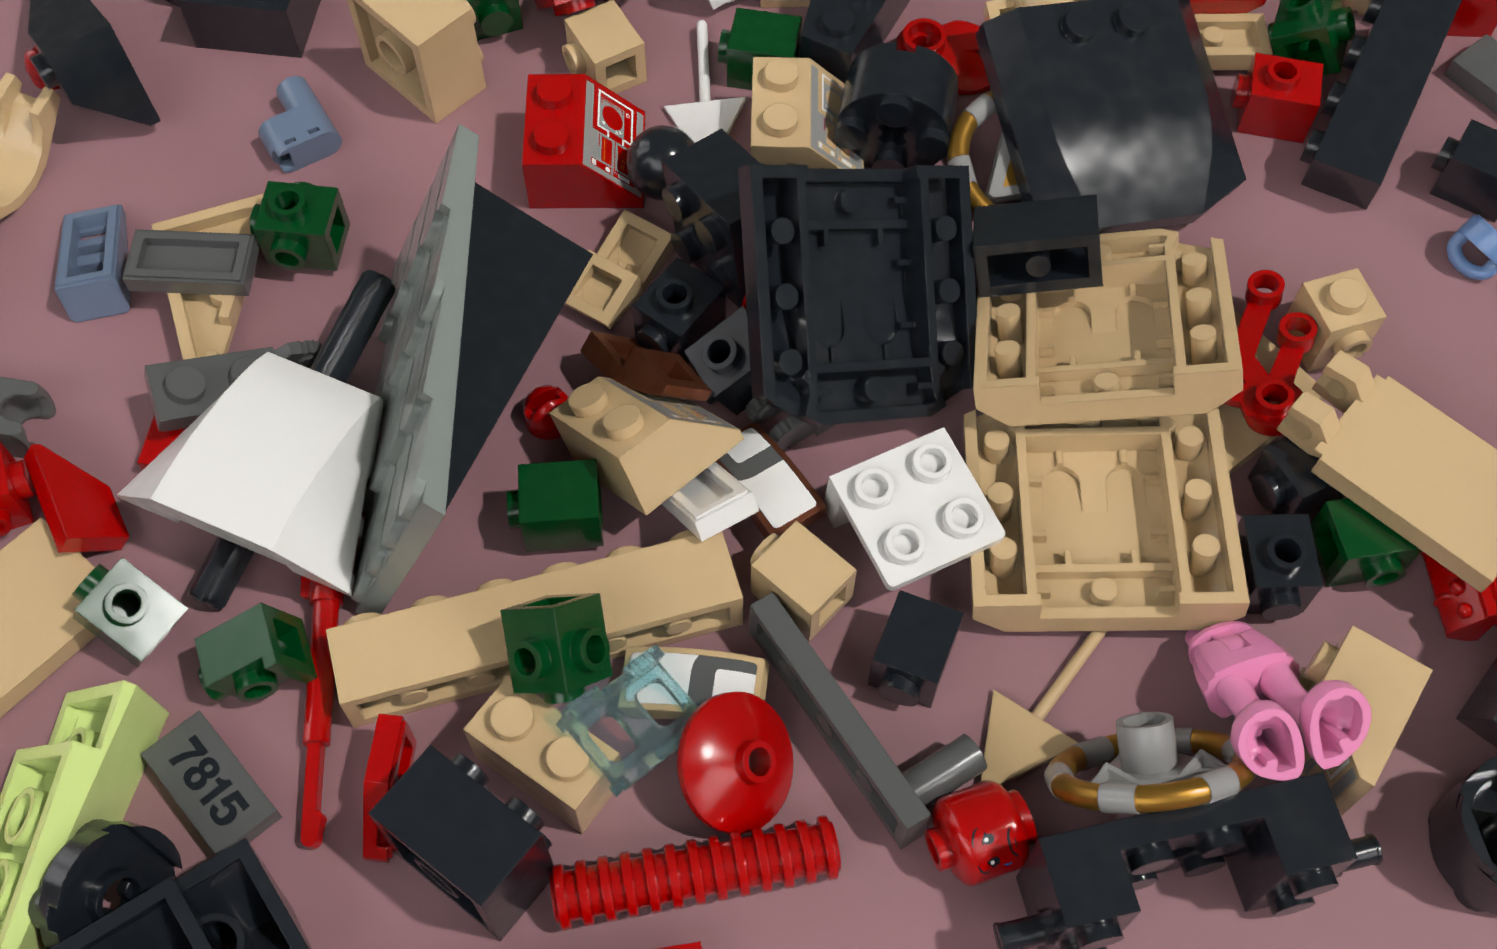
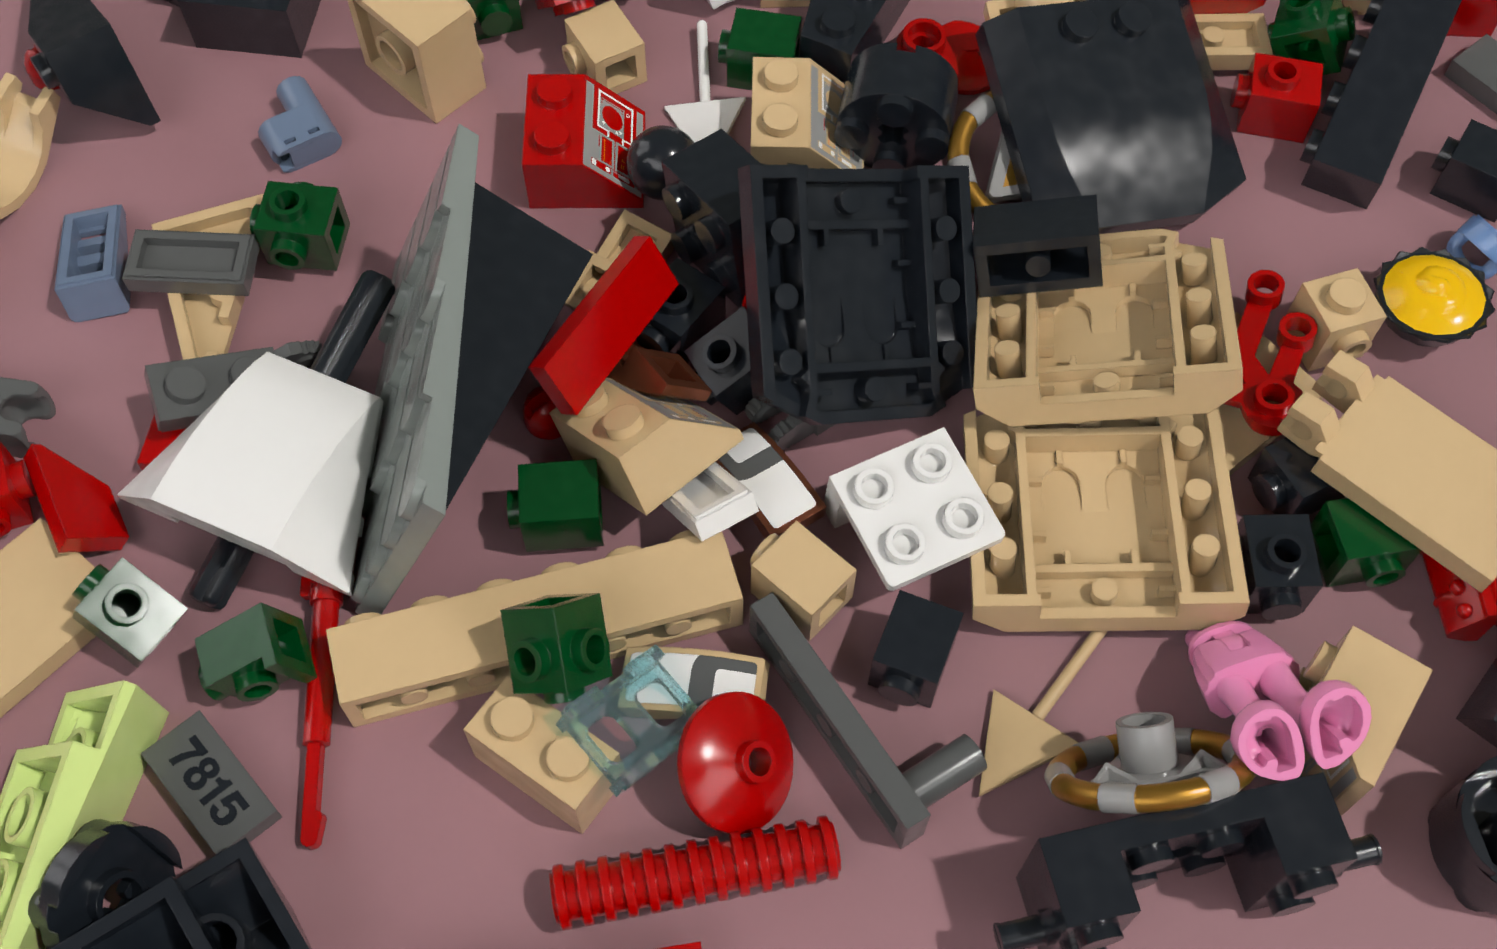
red tile [363,713,417,863] -> none
black brick [368,745,554,941] -> none
red head [924,780,1037,886] -> none
none -> red tile [528,236,679,416]
none -> yellow piece [1373,247,1496,347]

